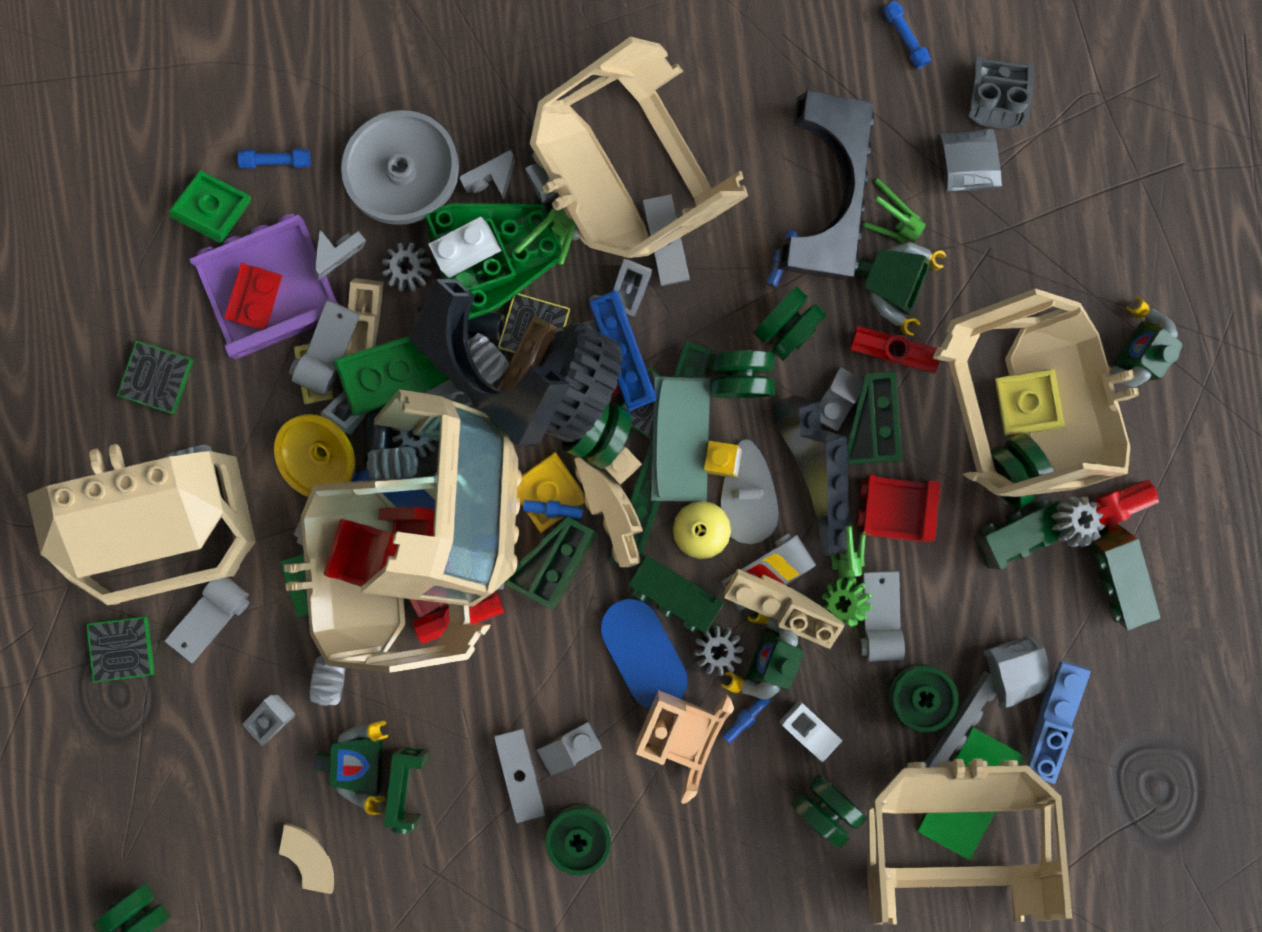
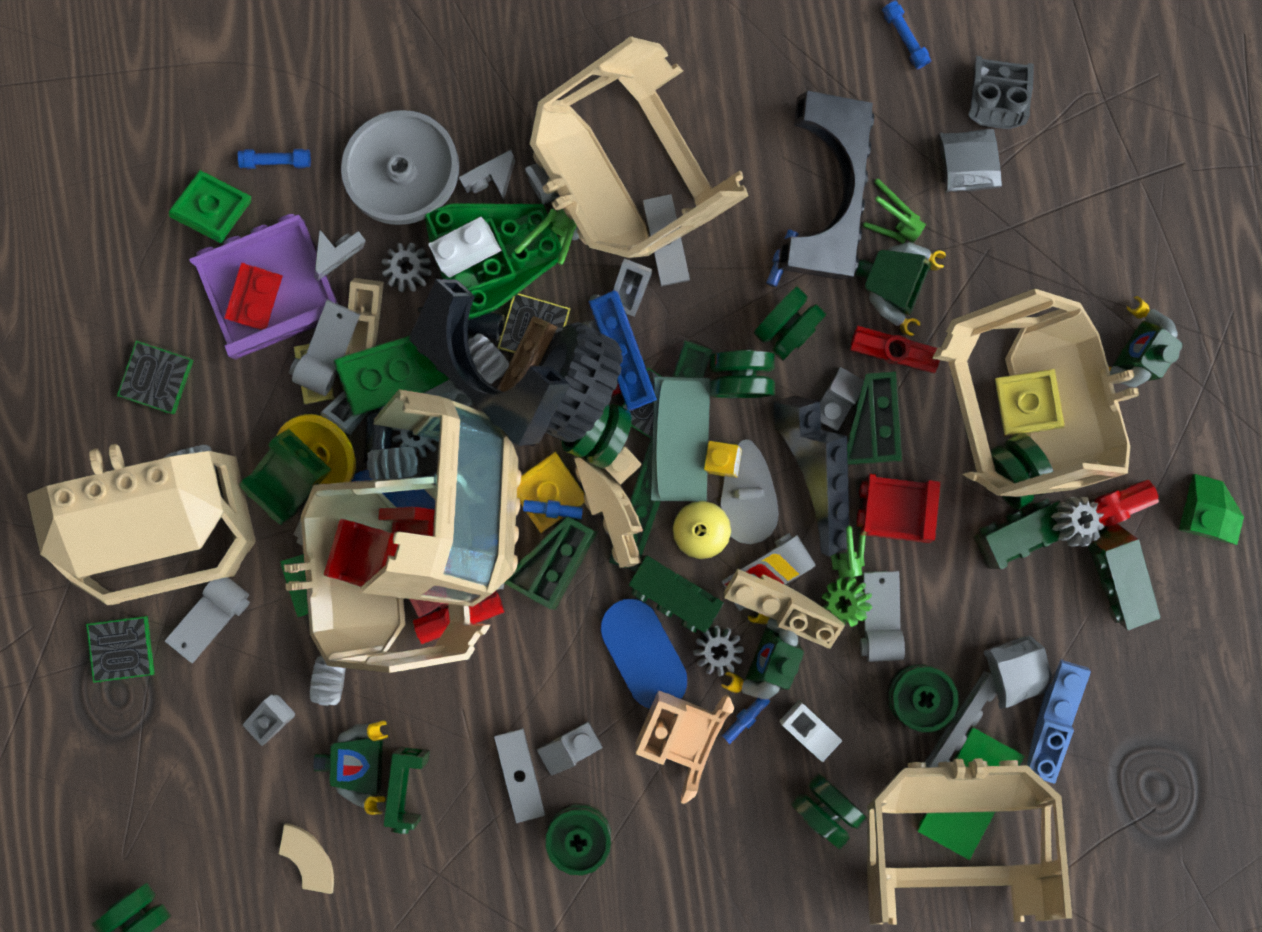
none -> dark green panel [239,429,332,524]
none -> green slope [1179,474,1244,545]

